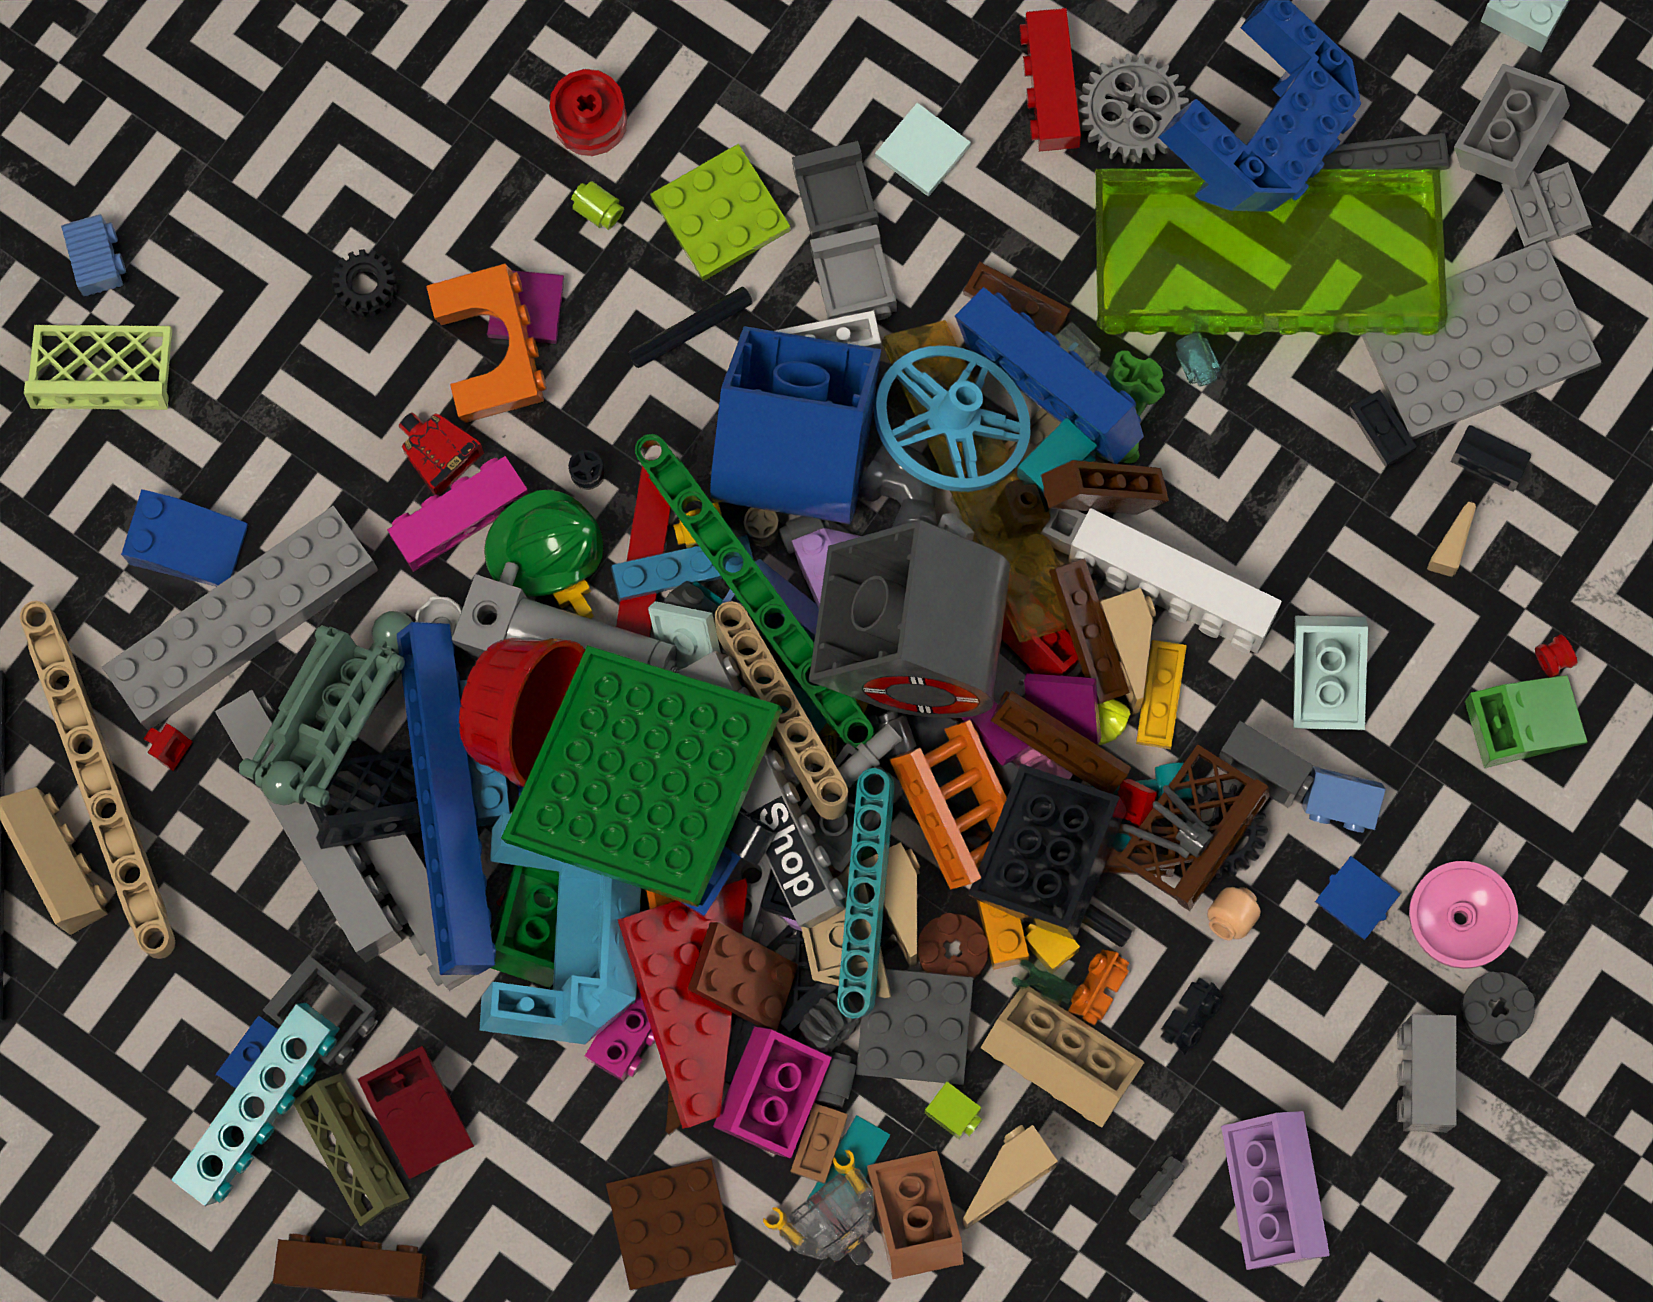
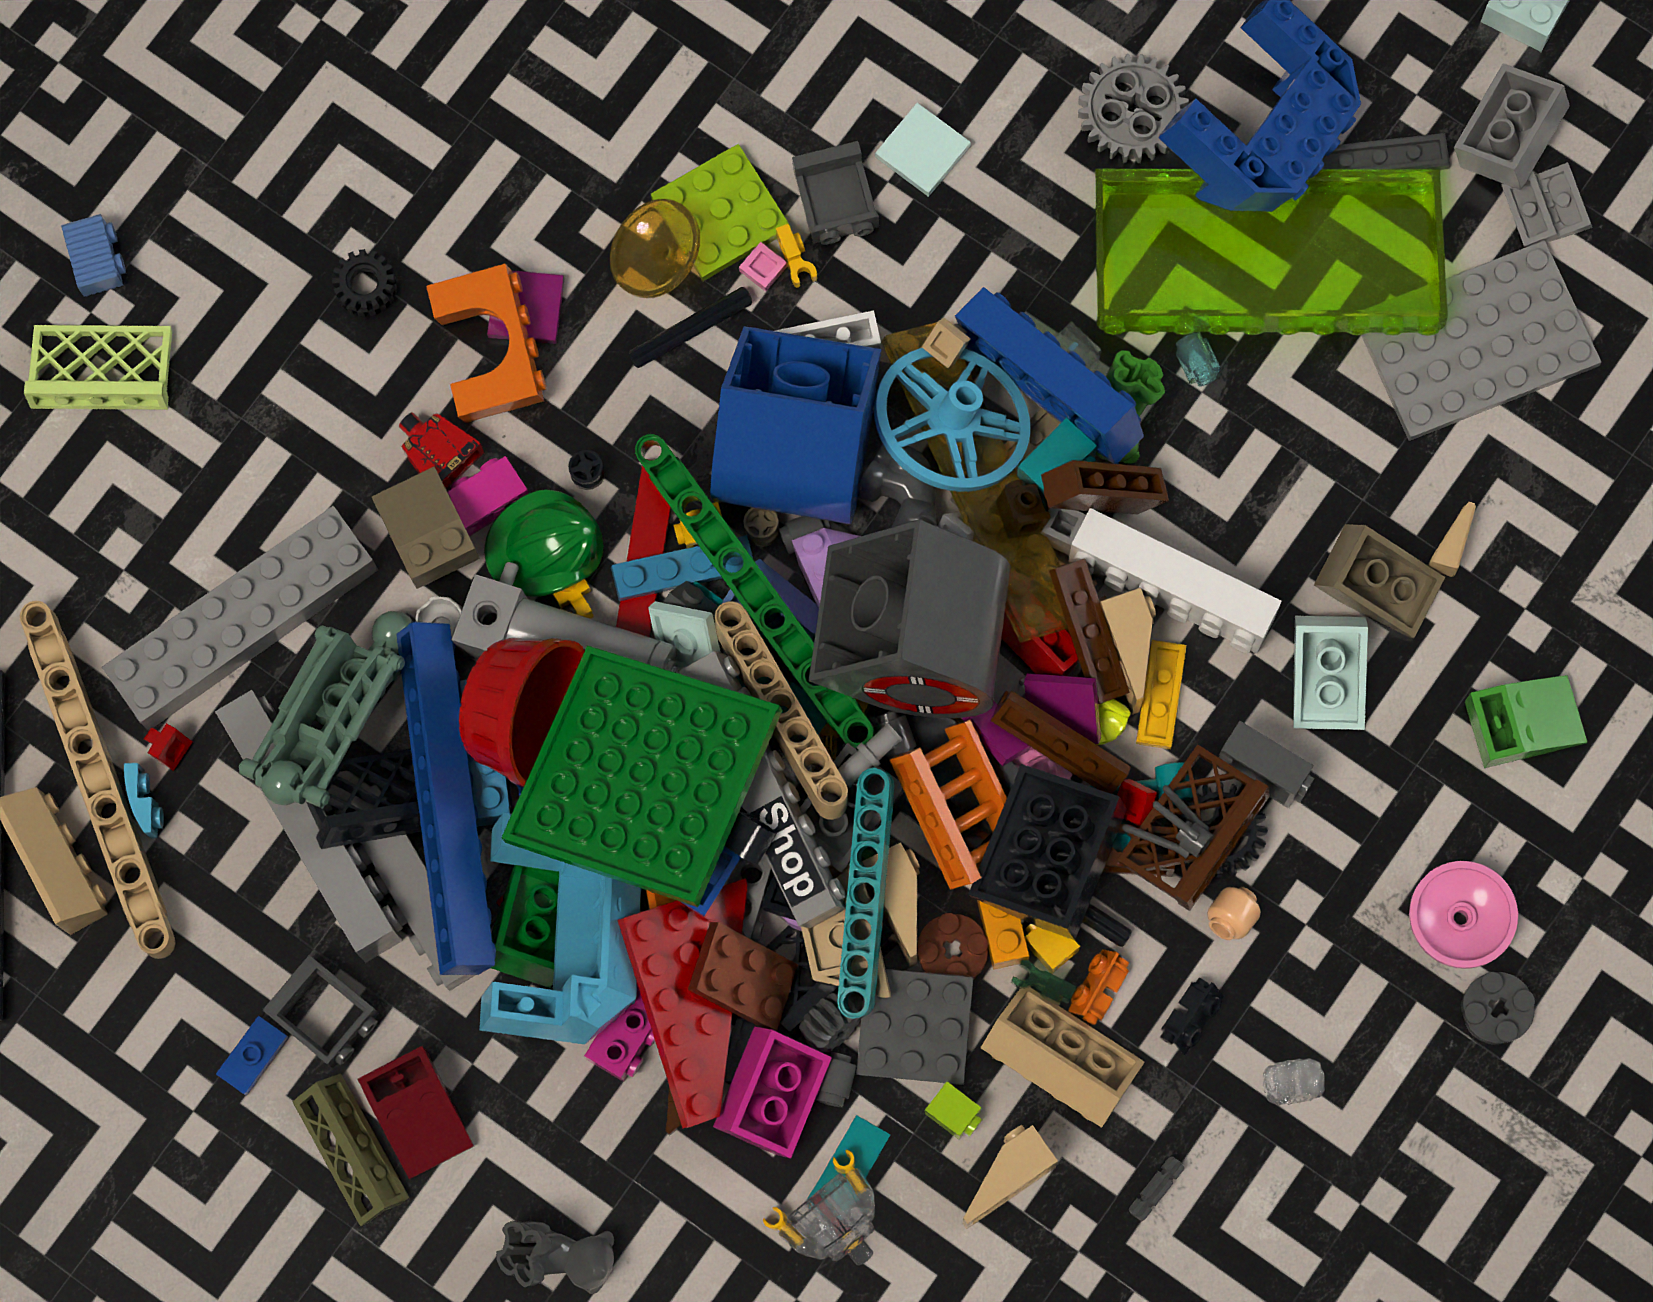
blue slope [121,489,248,587] -> none
brick [171,1003,340,1206] -> none
reddish brown brick [273,1234,427,1300] -> none
red wheel [549,69,628,156] -> none
lime brick [571,181,624,230] -> none
reddish brown plate [606,1159,736,1291] -> none
medium nougat plate [791,1103,848,1184] -> none
light grey panel [810,224,897,320] -> none
nougat slope [867,1151,964,1279] -> none
reddish brown plate [963,262,1071,337] -> none
red brick [1019,8,1081,152] -> none
lavender slope [1221,1111,1330,1270] -> none
medium blue brick [1302,766,1386,833] -> none
blue piece [1315,856,1400,940] -> none
black plate [1349,390,1417,468] -> none
light grey brick [1397,1014,1456,1133] -> none
black panel [1450,425,1531,492] -> none
red wheel [1535,634,1578,678] -> none
none -> medium azure slope [124,763,164,839]
none -> dark tan slope [372,467,480,589]
none -> dark grey animal [496,1221,614,1294]
none -> clear yellow dish [610,199,700,298]
none -> bright pink plate [739,242,788,292]
none -> yellow plate [776,223,817,288]
none -> tan tile [922,318,970,369]
none -> clear gear [1263,1058,1325,1105]
none -> dark tan slope [1314,524,1445,638]

